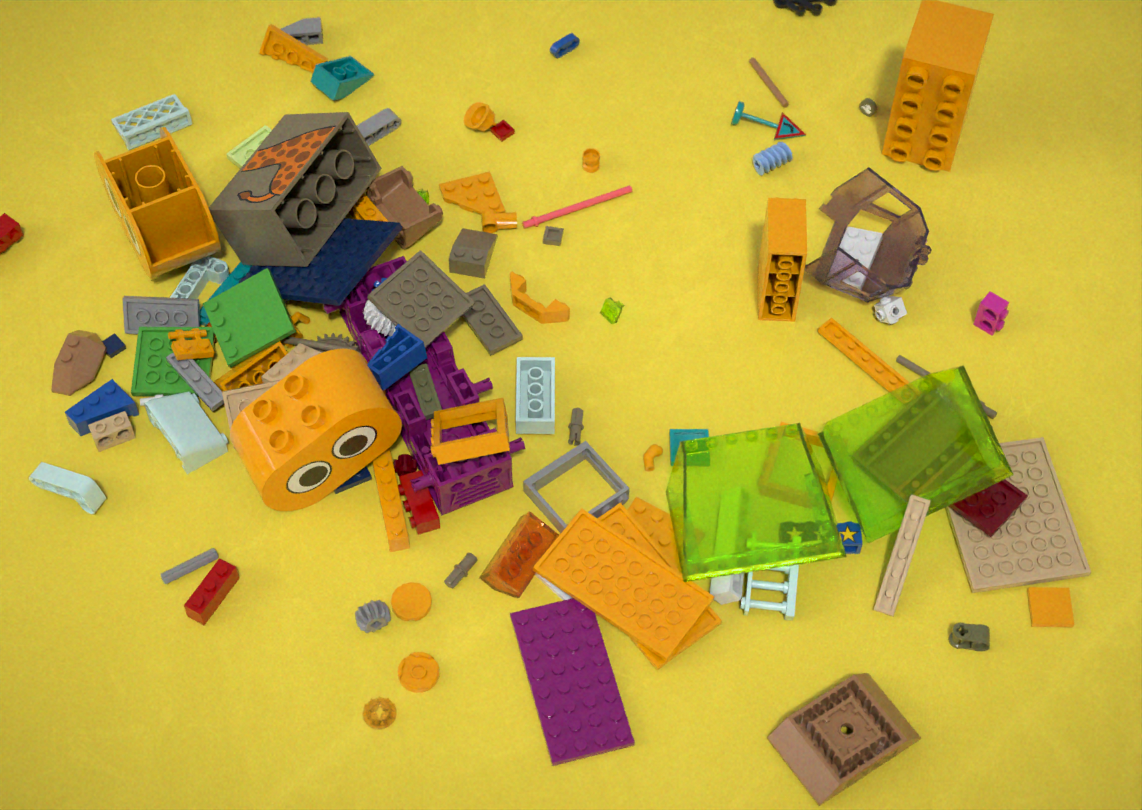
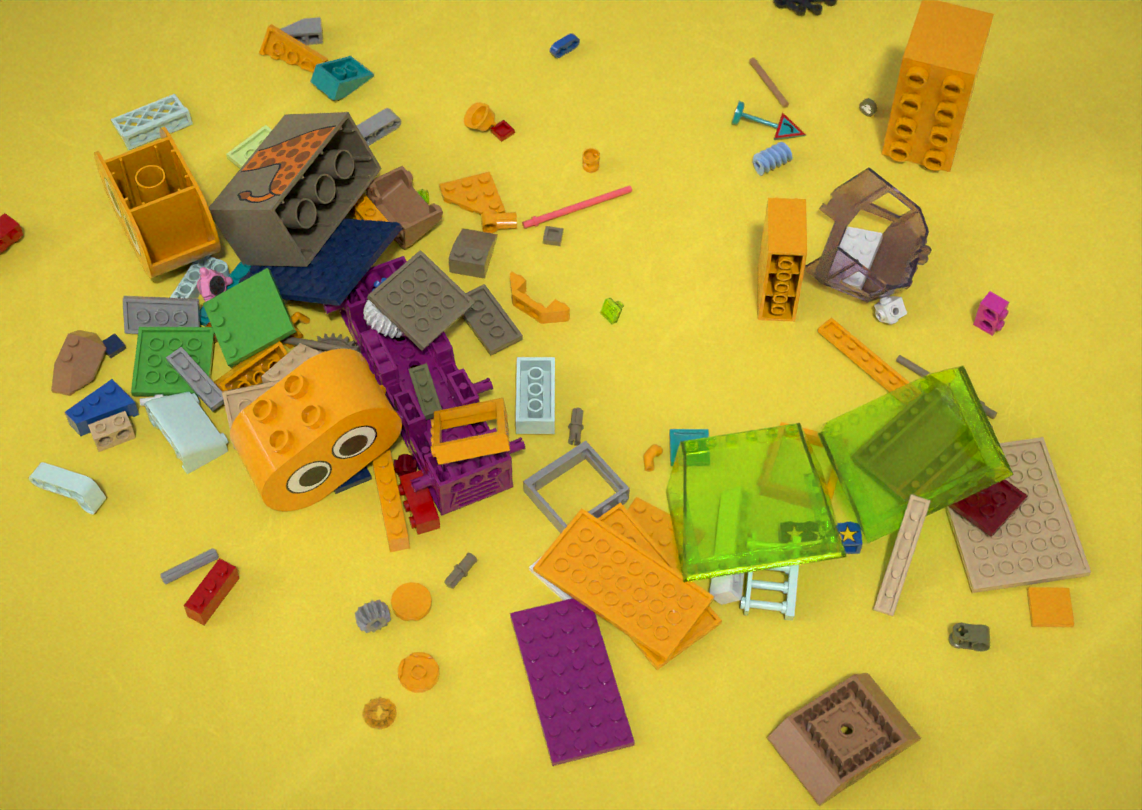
light orange plate [168,328,214,360] -> none
blue wedge [367,324,427,391] -> none
clear orange slope [479,511,559,598] -> none
none -> bright pink rock [197,267,233,302]

